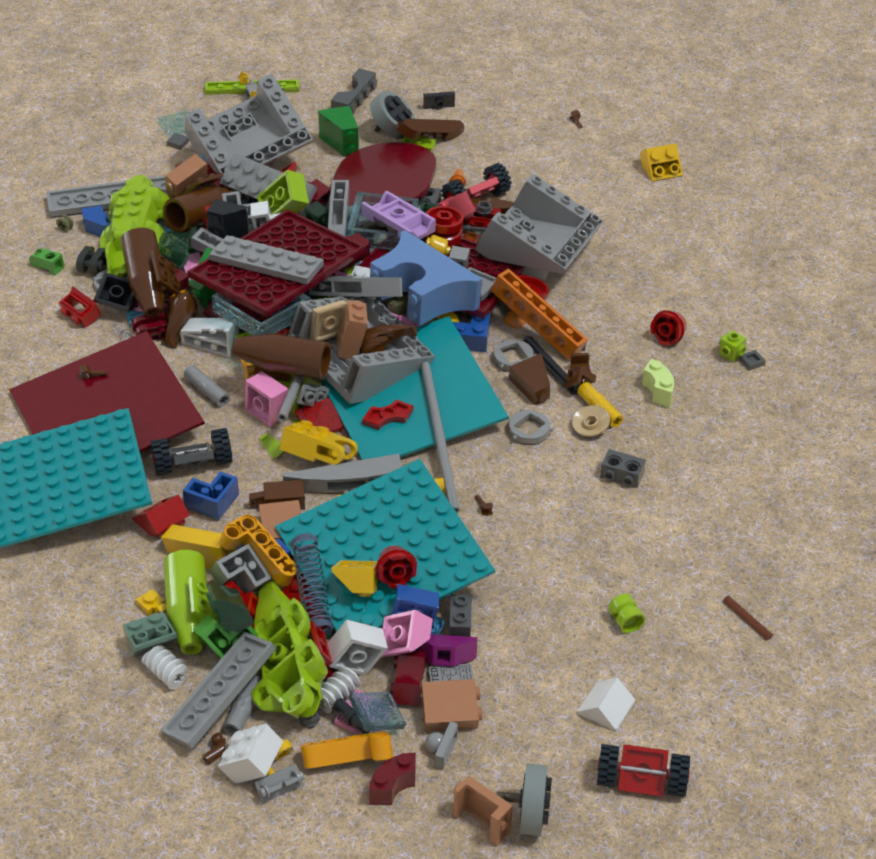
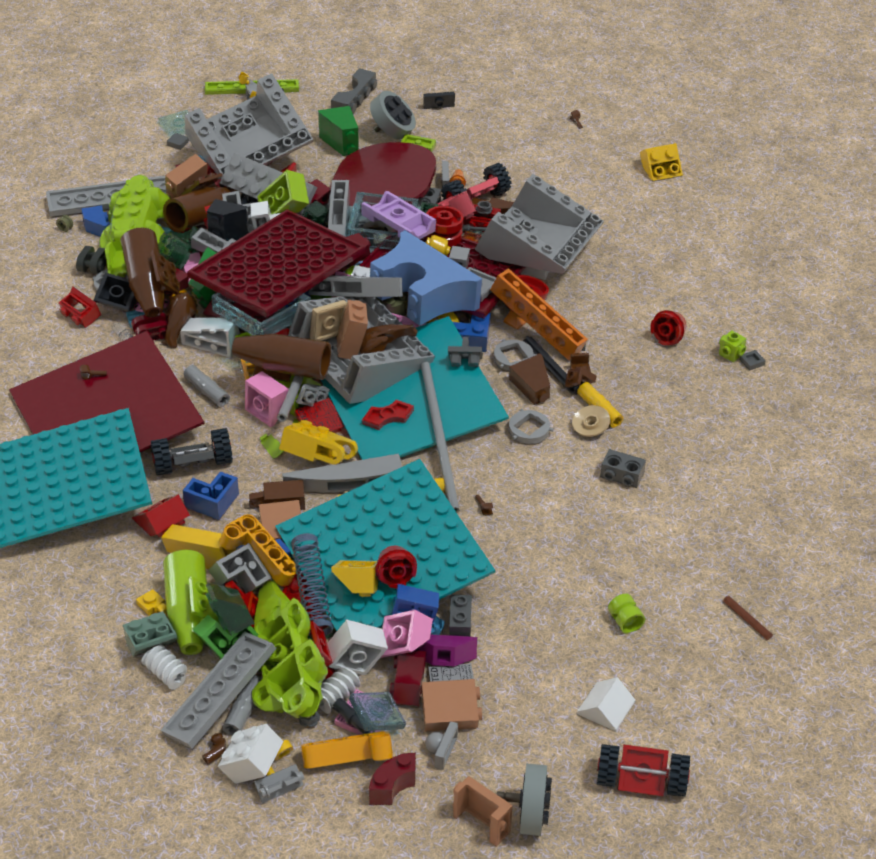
bright green leg [29,248,65,276] -> none
light grey plate [209,236,324,285] -> none
reddish brown brick [395,119,464,141] -> none
yellowish green brick [642,359,674,408] -> none
none -> light grey tile [442,161,449,189]
none -> dark grey hips [448,337,483,367]

